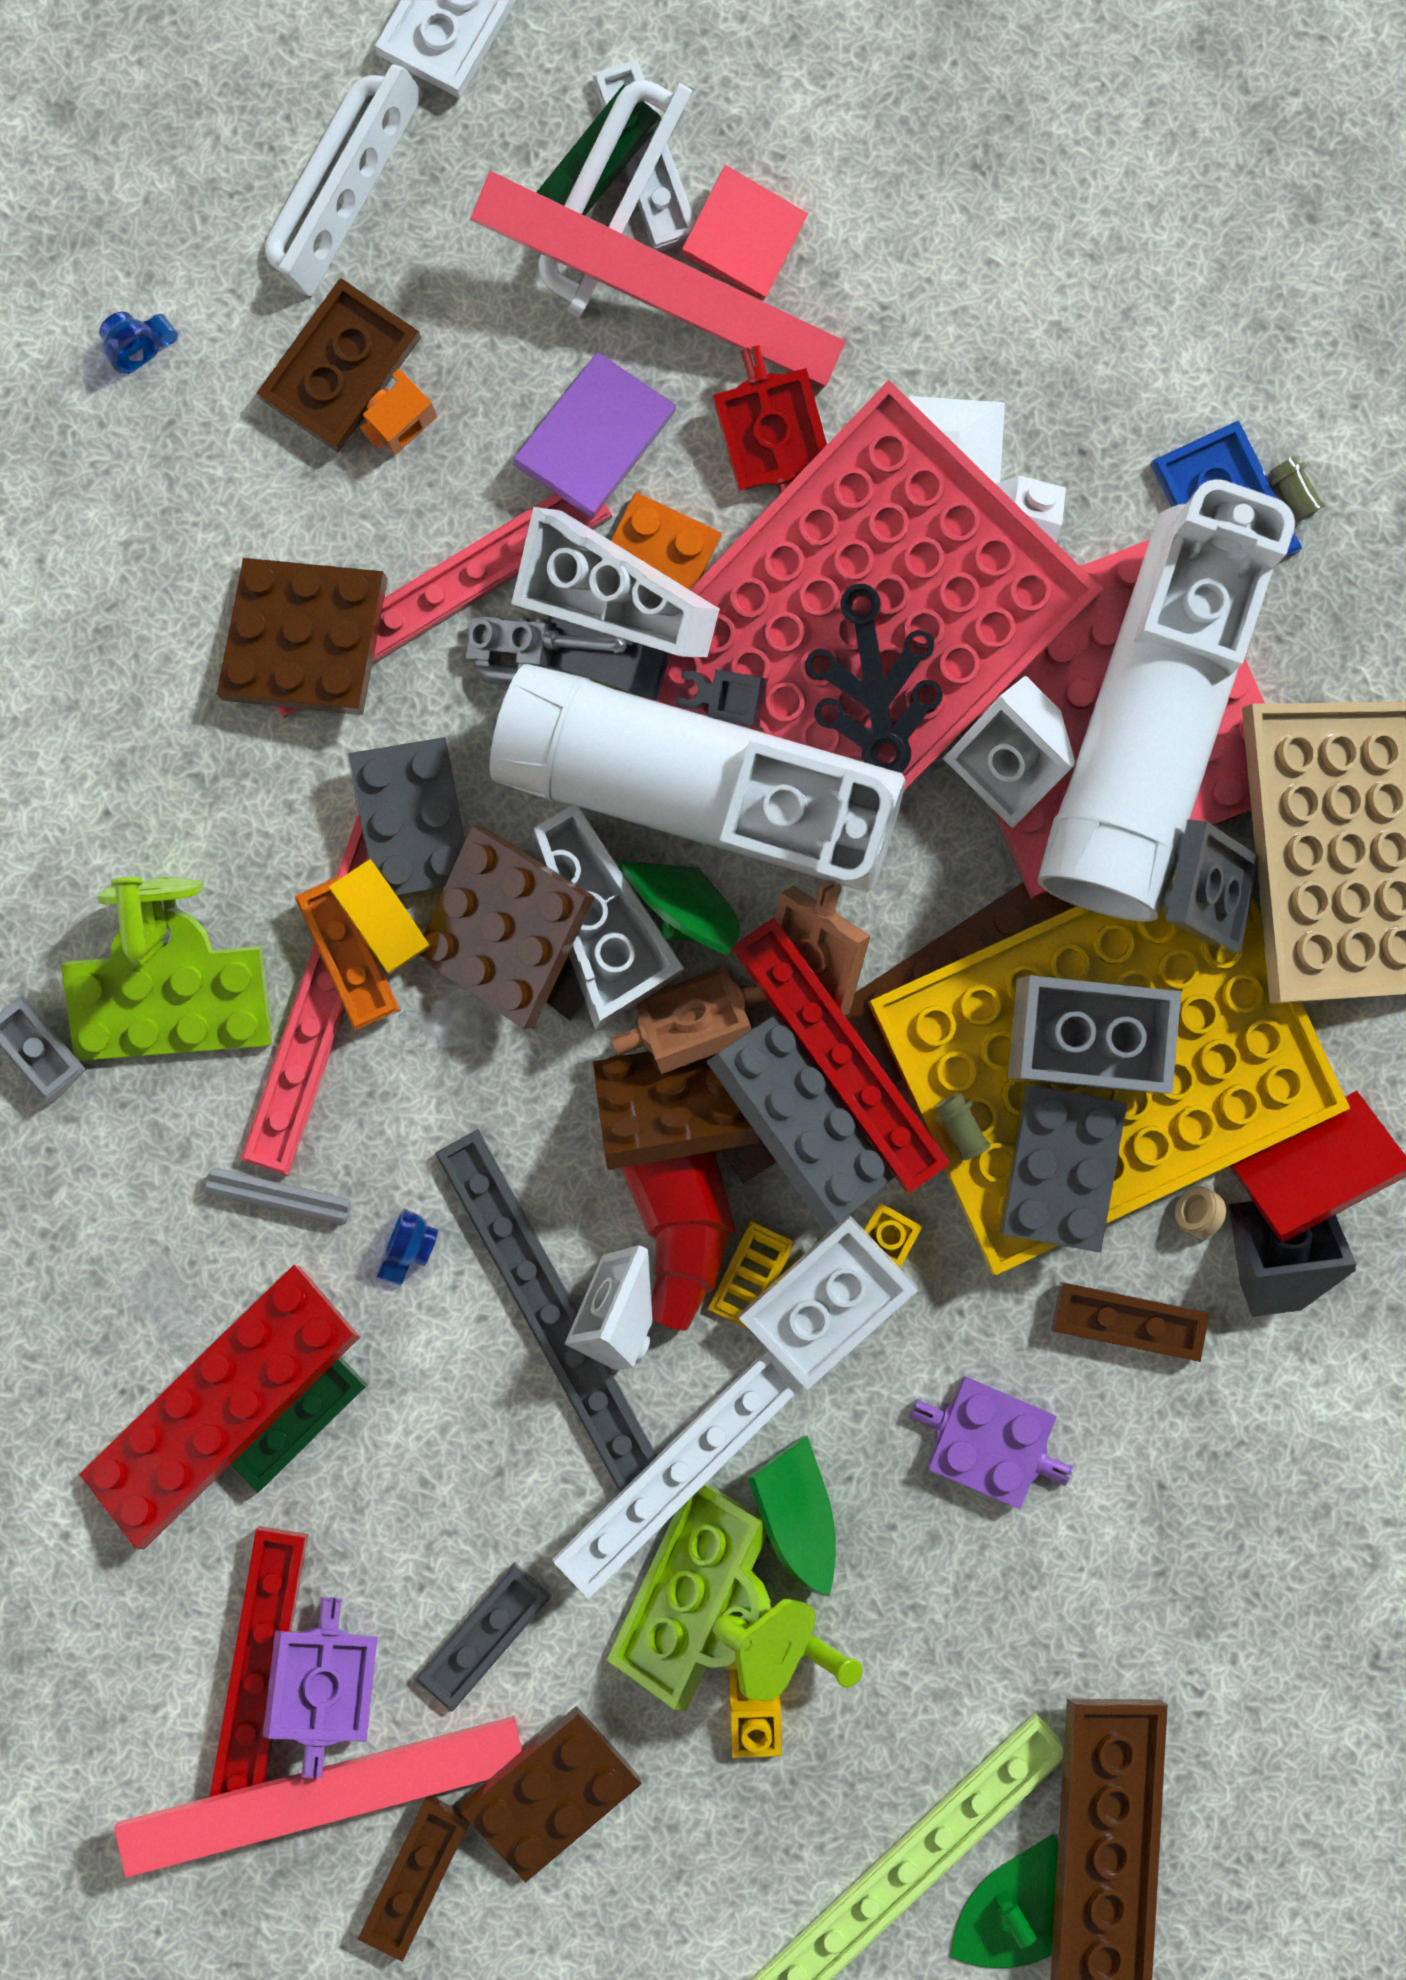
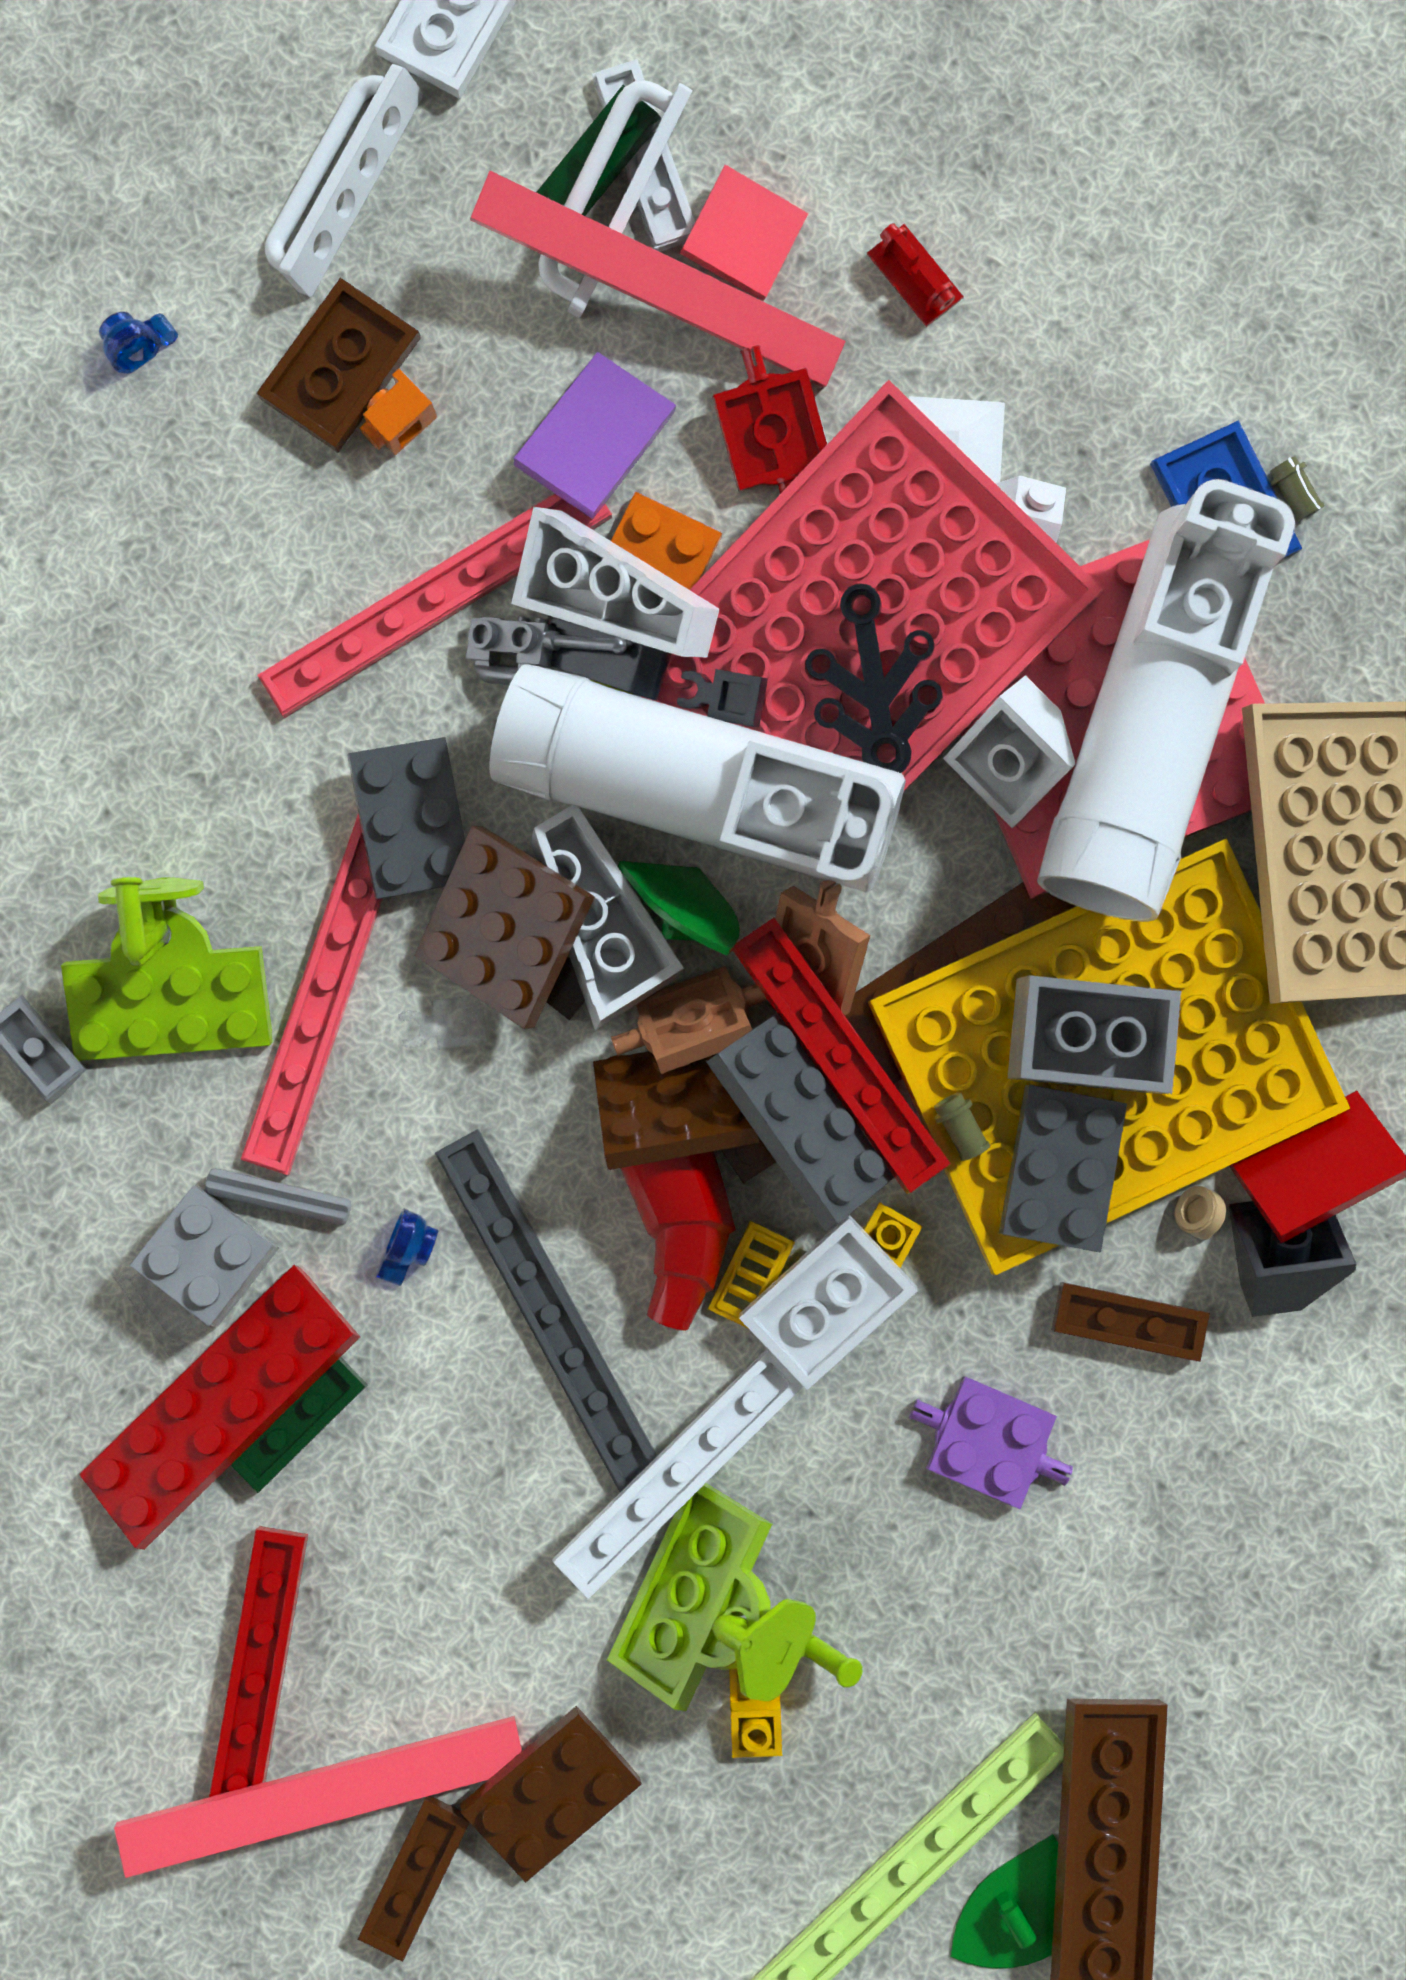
reddish brown plate [216,558,388,715] -> none
medium lavender plate [263,1597,378,1778] -> none
orange tile [294,876,401,1031] -> none
yellow slope [329,859,430,975] -> none
dark grey tile [415,1562,552,1712] -> none
white slope [565,1245,652,1370] -> none
green shield [748,1436,836,1596] -> none
dark grey plate [1164,819,1258,954] -> none
none -> light grey brick [130,1185,279,1327]
none -> red hinge [867,223,964,327]

